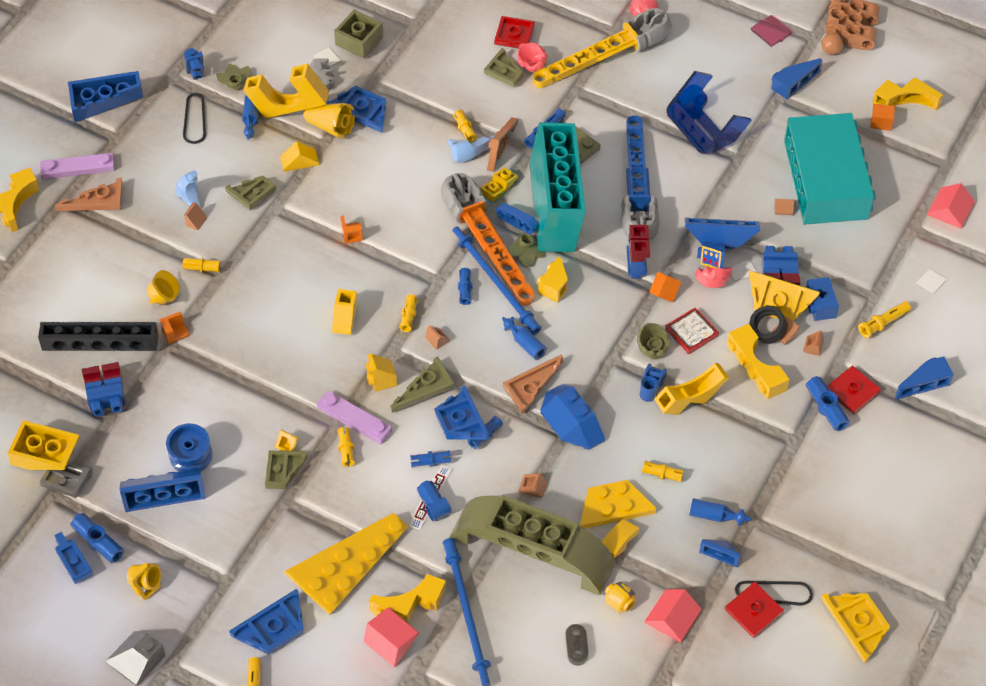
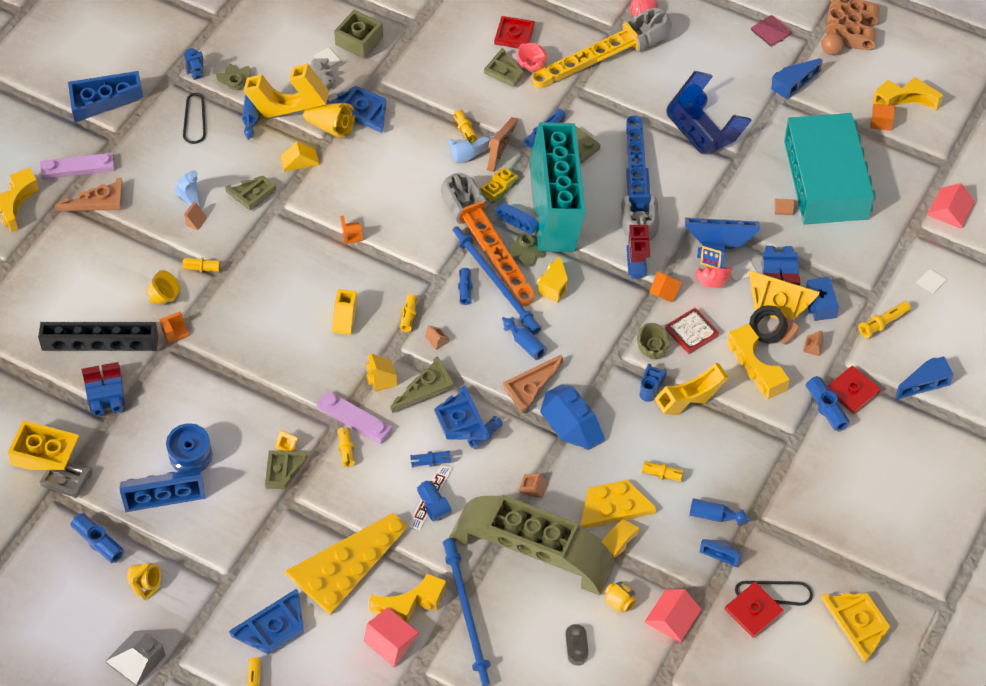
blue hinge [54,531,93,584] -> none

